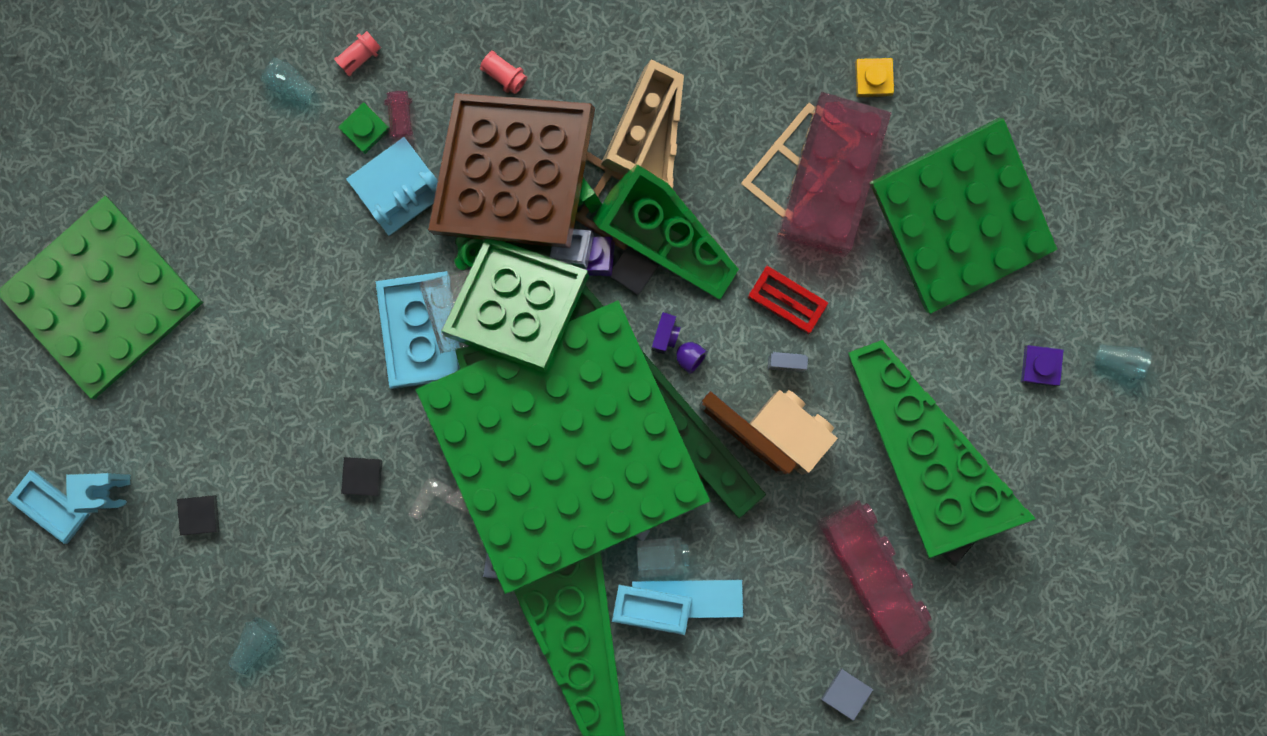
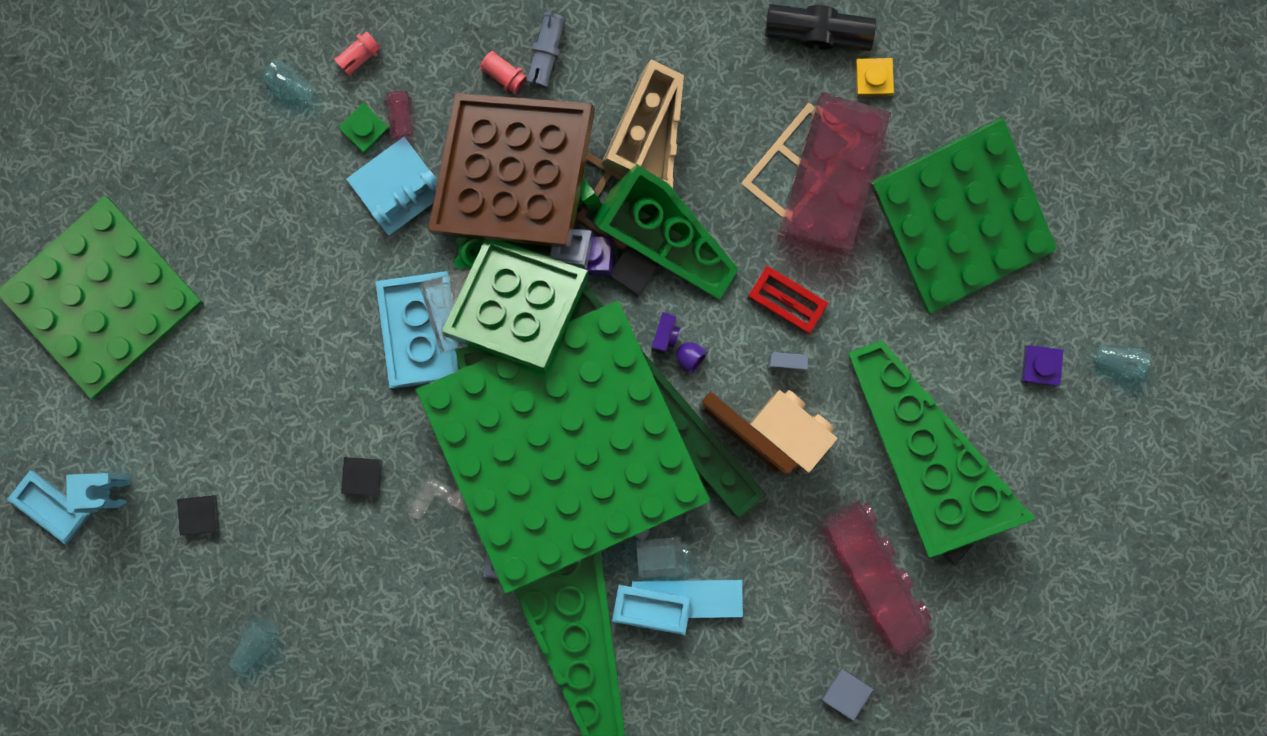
none -> sand blue pin [526,12,566,89]
none -> black piece [765,4,876,51]

